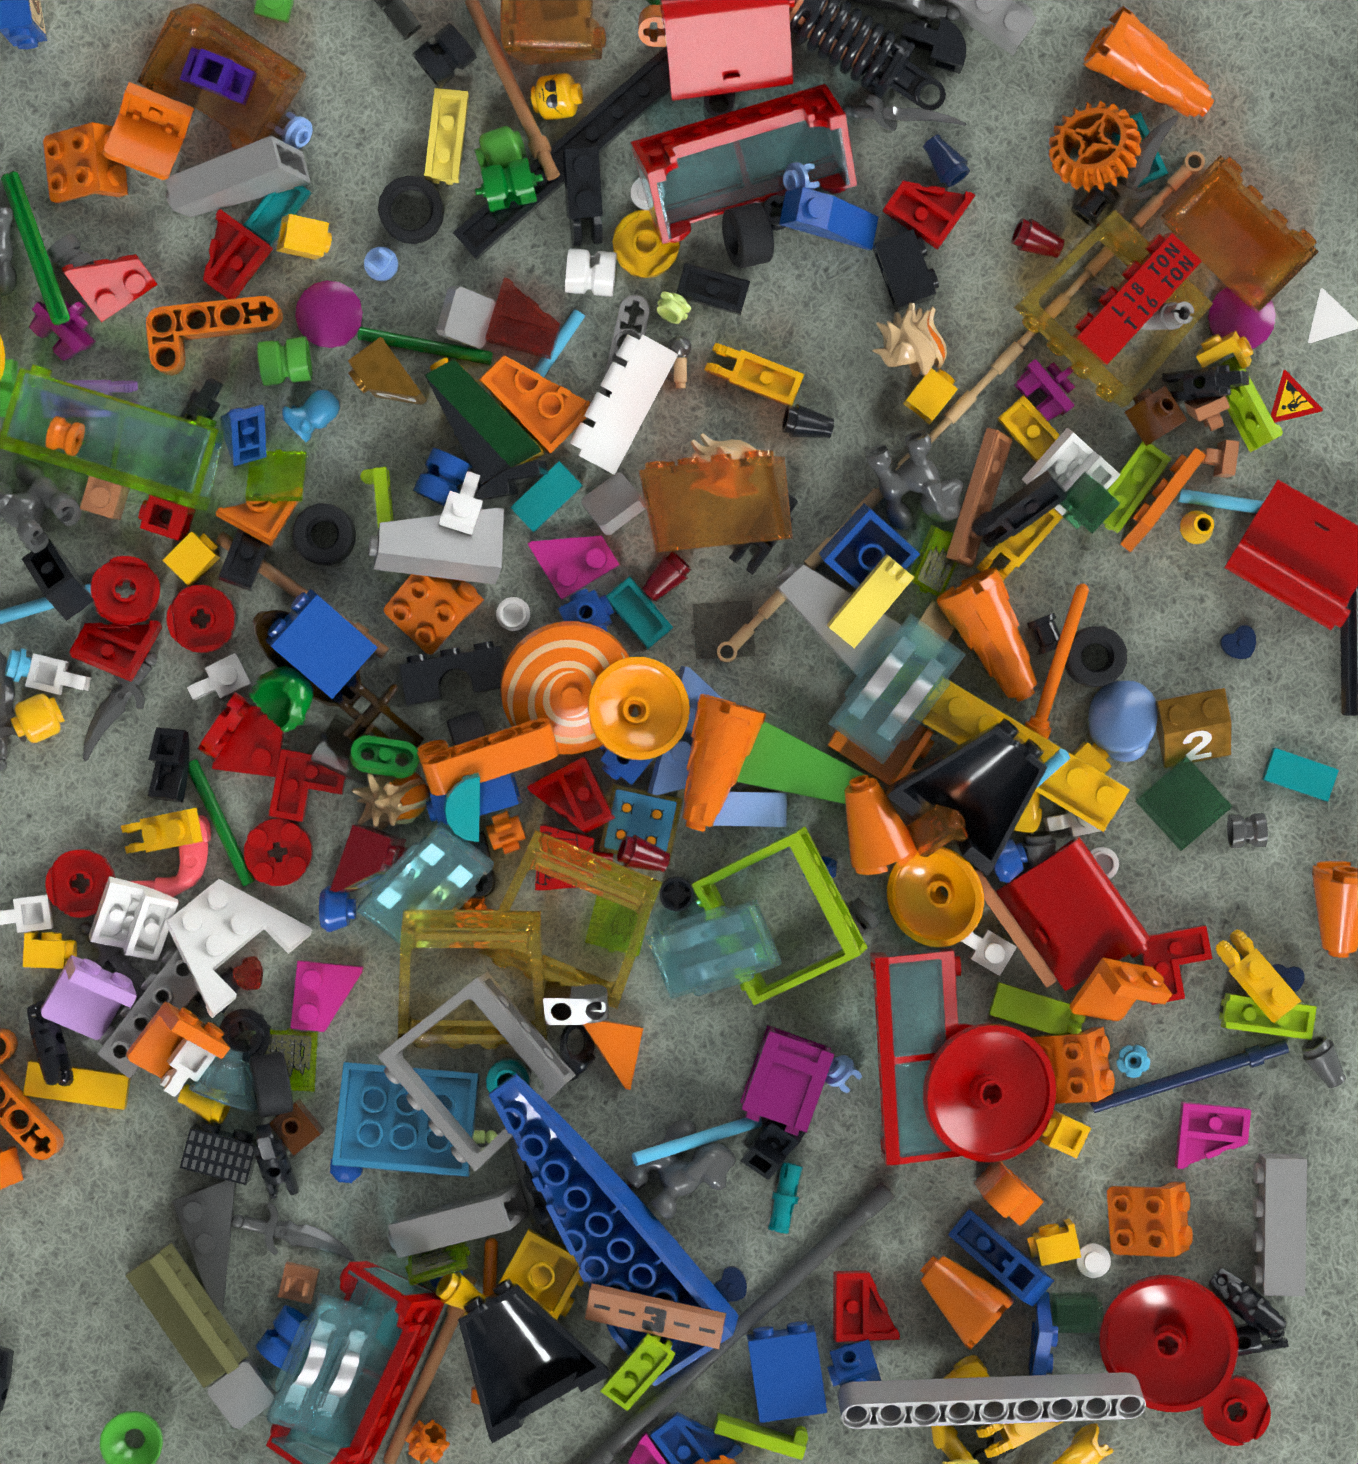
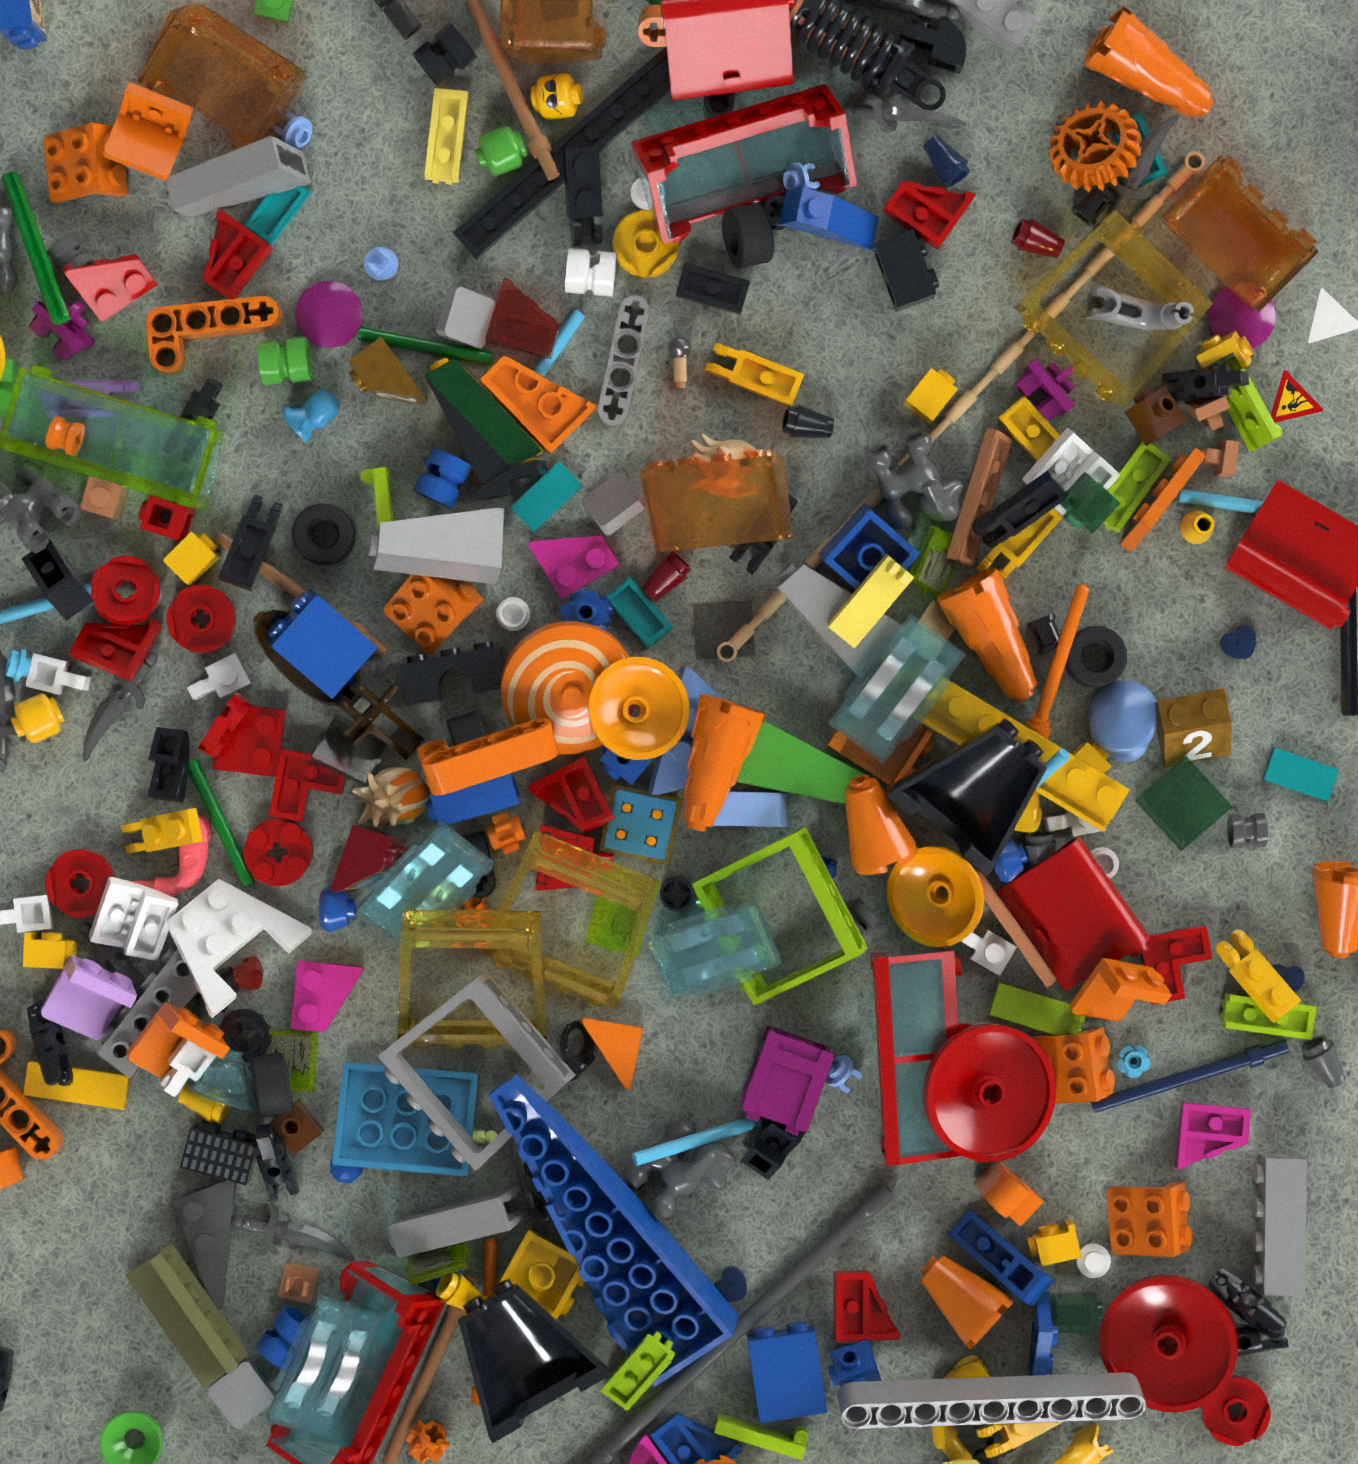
dark purple brick [180,47,257,106] -> none
orange tile [216,489,303,546] -> none
blue slope [220,404,267,466] -> none
clear neon green piece [245,449,307,504] -> none
green hair [249,666,314,732] -> none
yellow brick [276,214,332,260] -> none
green plate [350,735,420,778] -> none
black tyre [378,175,444,244] -> none
white plate [439,471,483,535] -> none
teal tile [443,773,480,842] -> none
green wheel [475,158,543,212] -> none
teal head [486,1057,531,1093] -> none
leg [543,981,609,1025] -> none
white windscreen [570,334,678,475] -> none
nougat tile [585,1284,726,1349] -> none
dark red cone [617,835,670,872] -> none
yellowish green plate [657,291,691,324] -> none
teal pin [768,1162,803,1234] -> none
tan hair [872,303,947,377] -> none
clear orange bracket [907,805,968,857] -> none
yellow bracket [1038,1110,1091,1159] -> none
red brick [1072,233,1202,365] -> none

